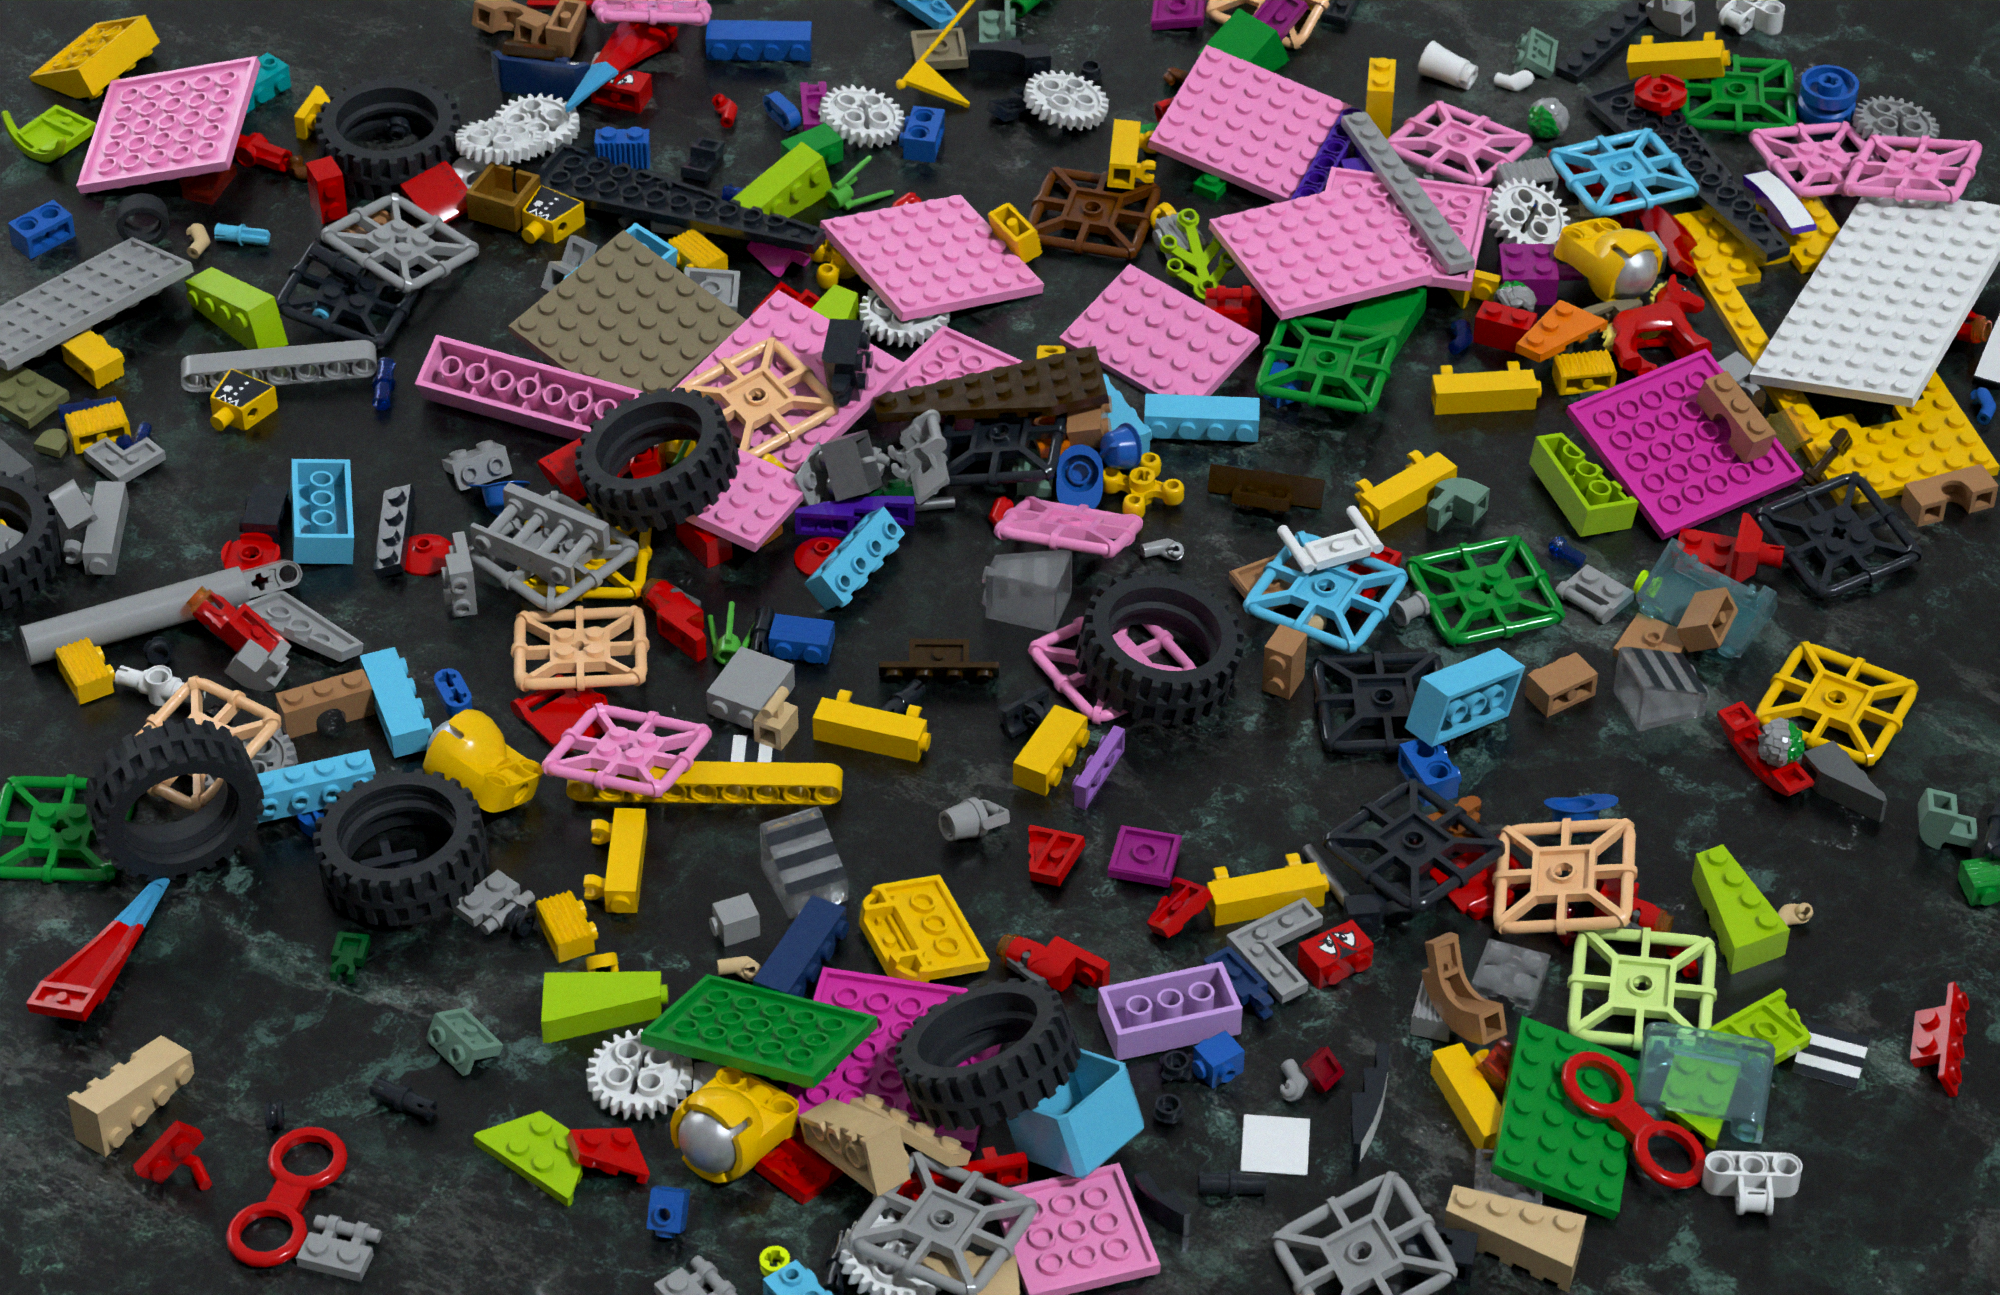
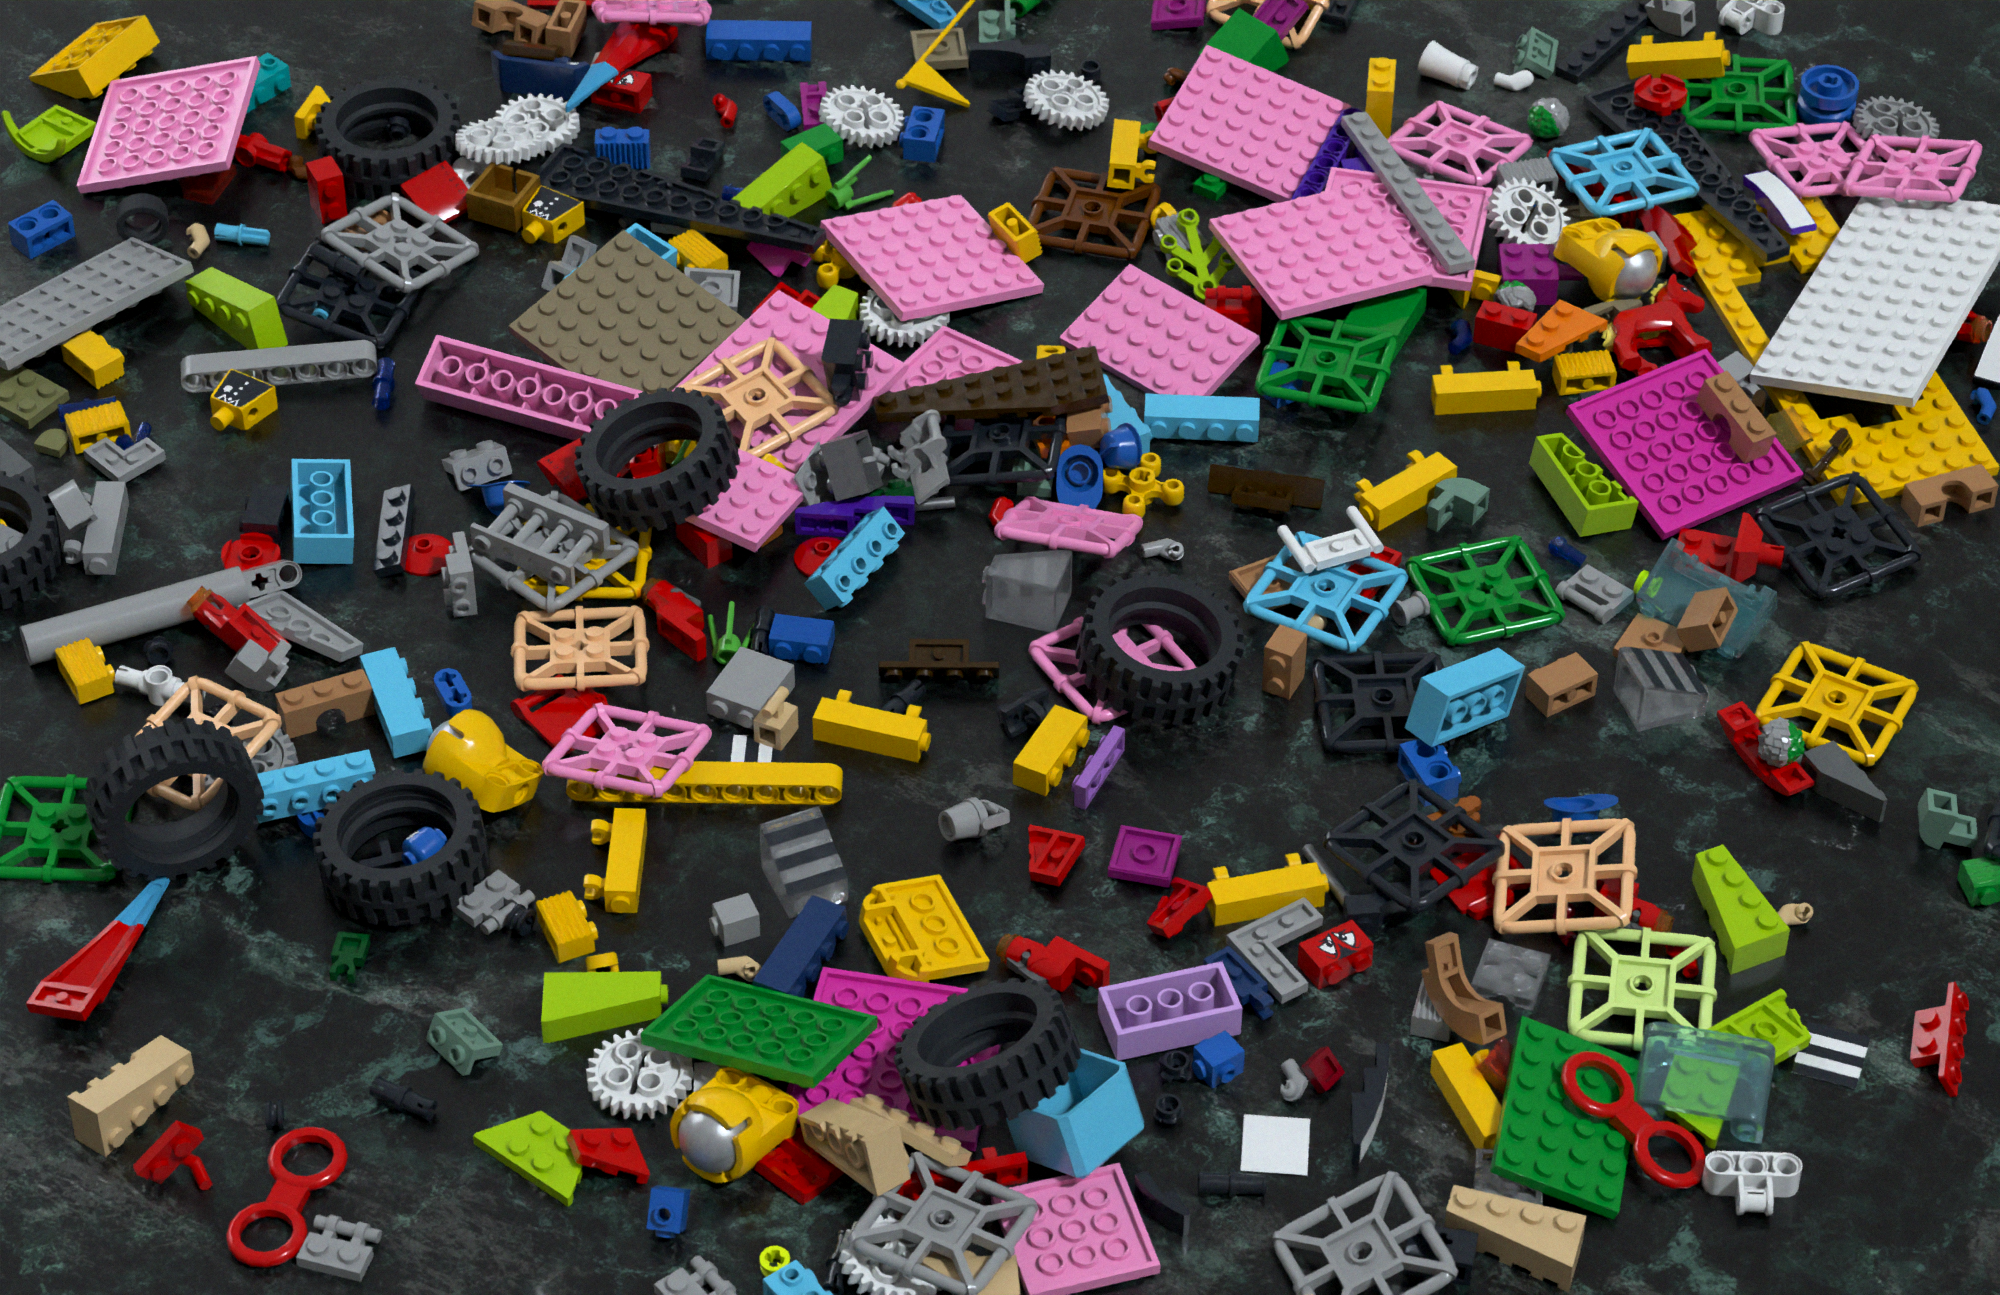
none -> blue head [401,827,448,866]

